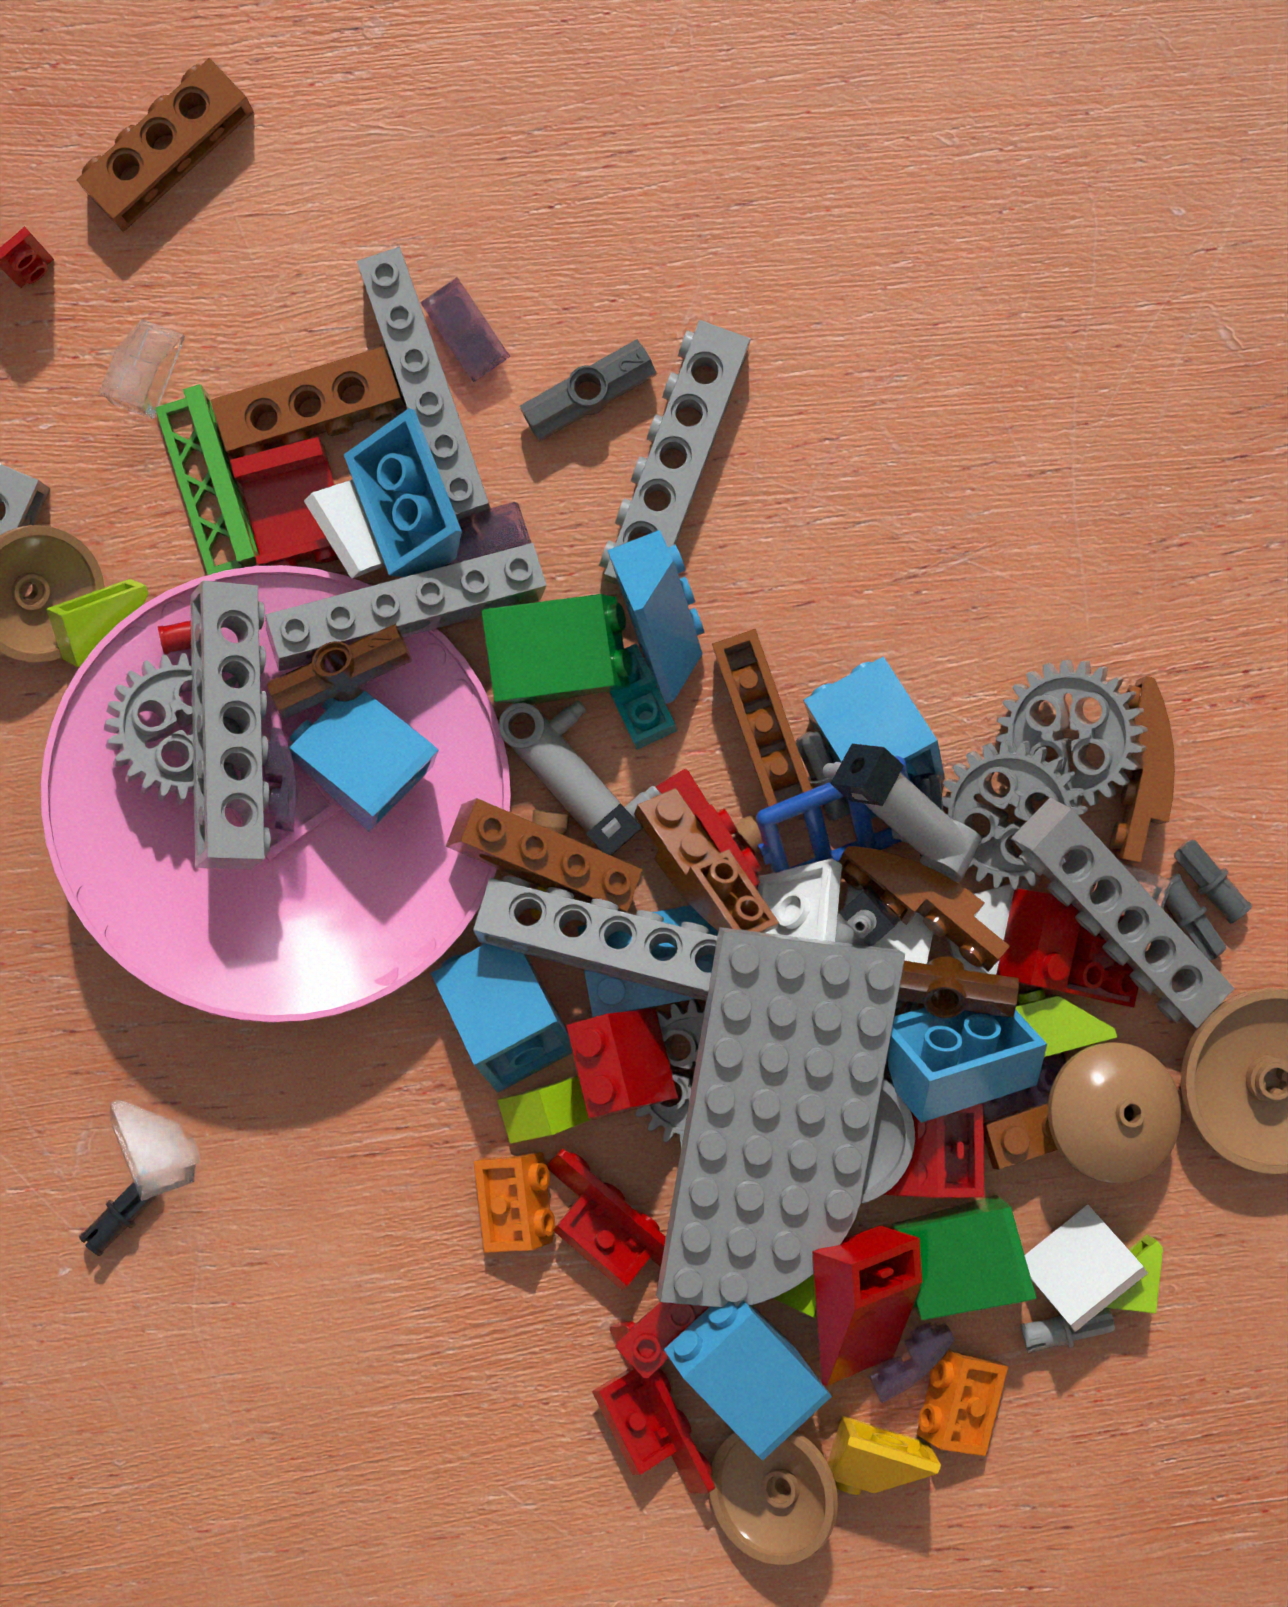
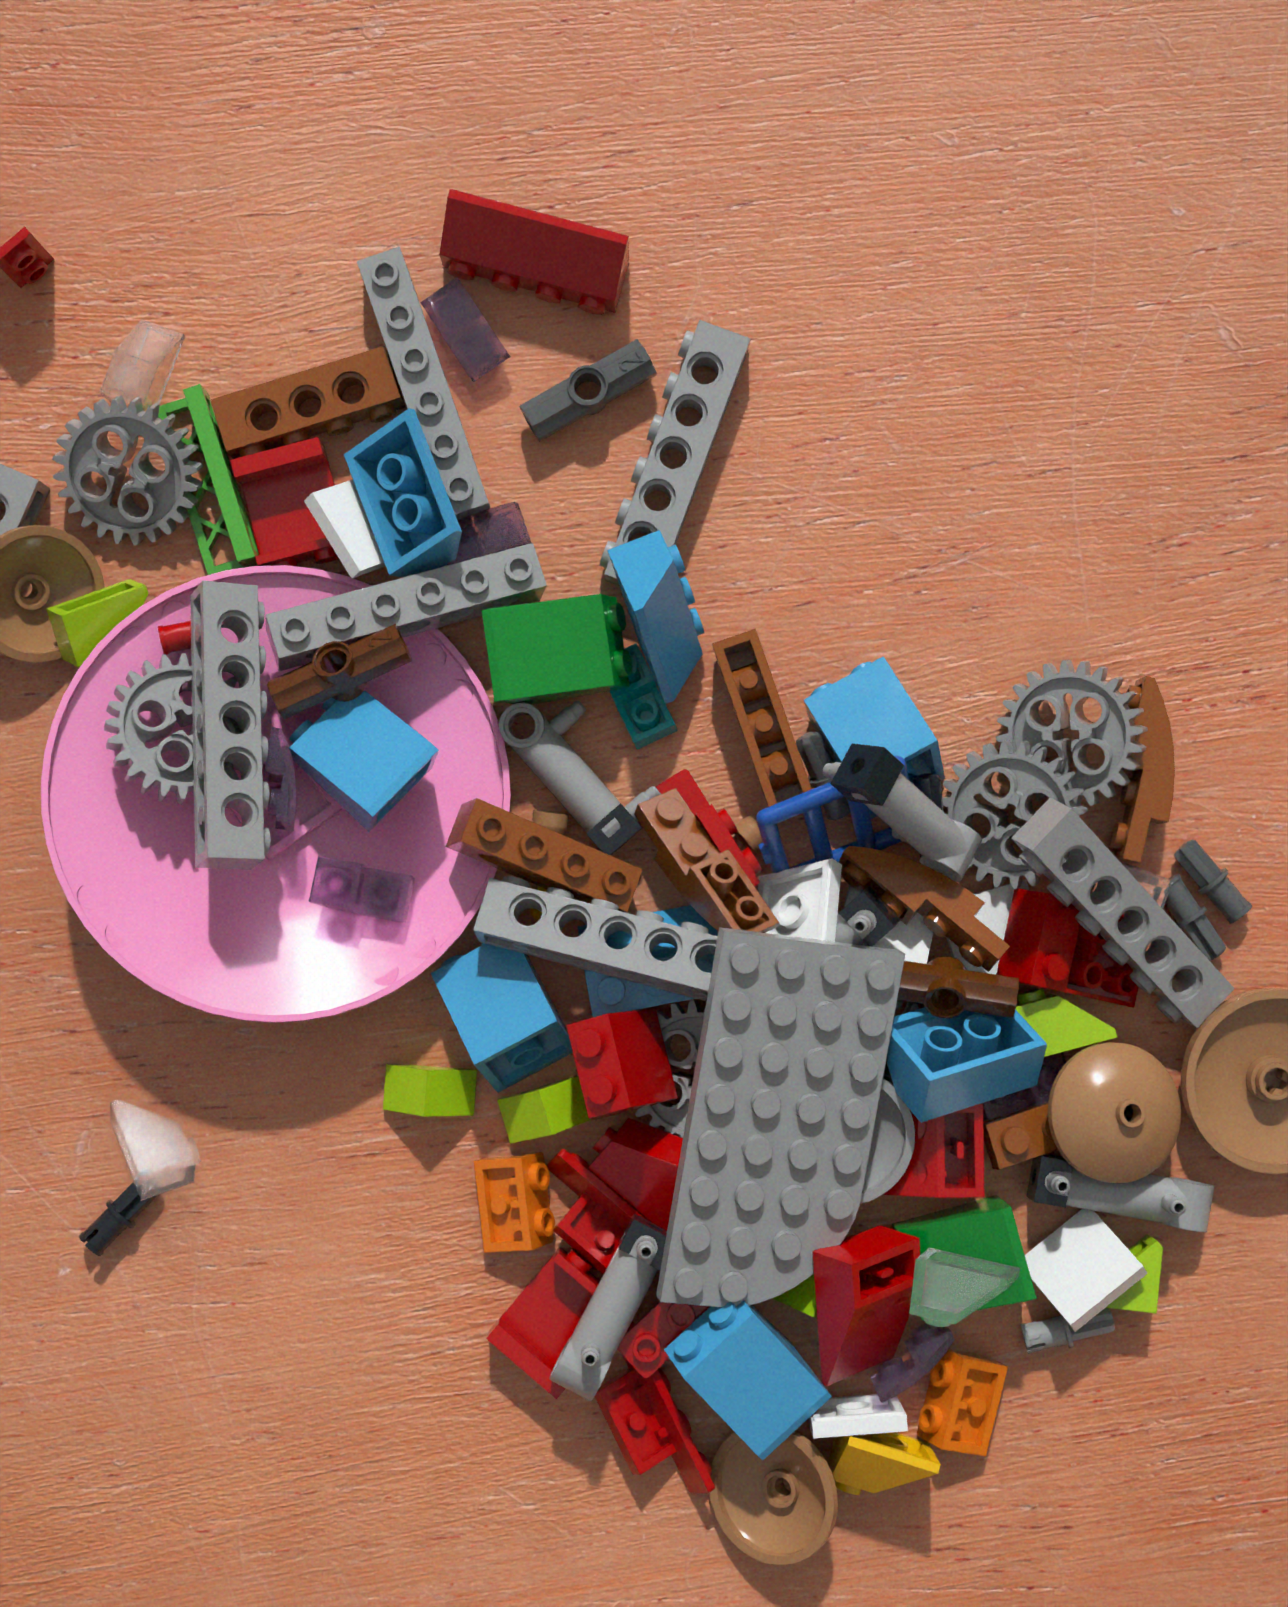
dark orange brick [77,58,254,232] -> none
none -> light grey gear [52,395,203,545]
none -> clear purple slope [308,856,415,923]
none -> lime slope [383,1063,477,1117]
none -> red slope [439,189,629,315]
none -> red panel [486,1247,600,1399]
none -> light grey piece [549,1213,667,1402]
none -> red slope [588,1118,683,1230]
none -> white tile [807,1393,908,1439]
none -> clear slope [909,1248,1020,1327]
none -> light grey piece [1026,1154,1214,1232]

